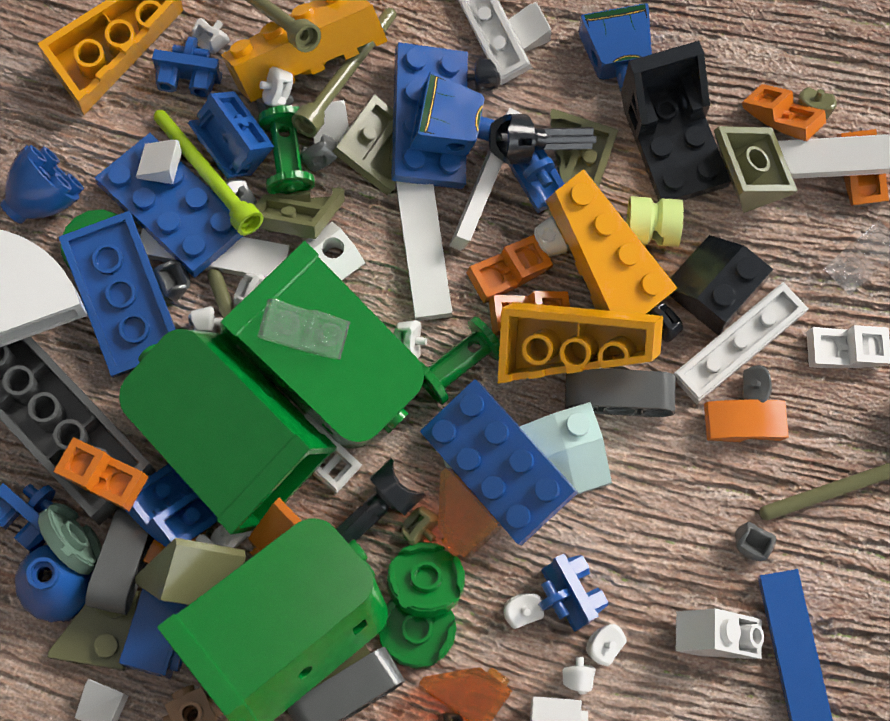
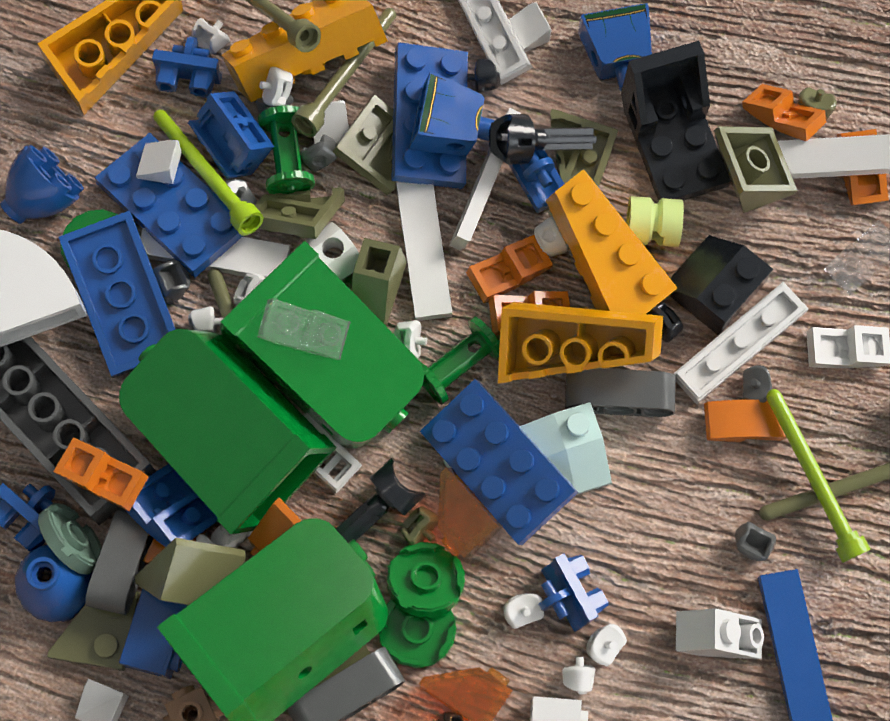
none -> olive slope [351,238,407,326]
none -> lime piece [766,389,871,563]

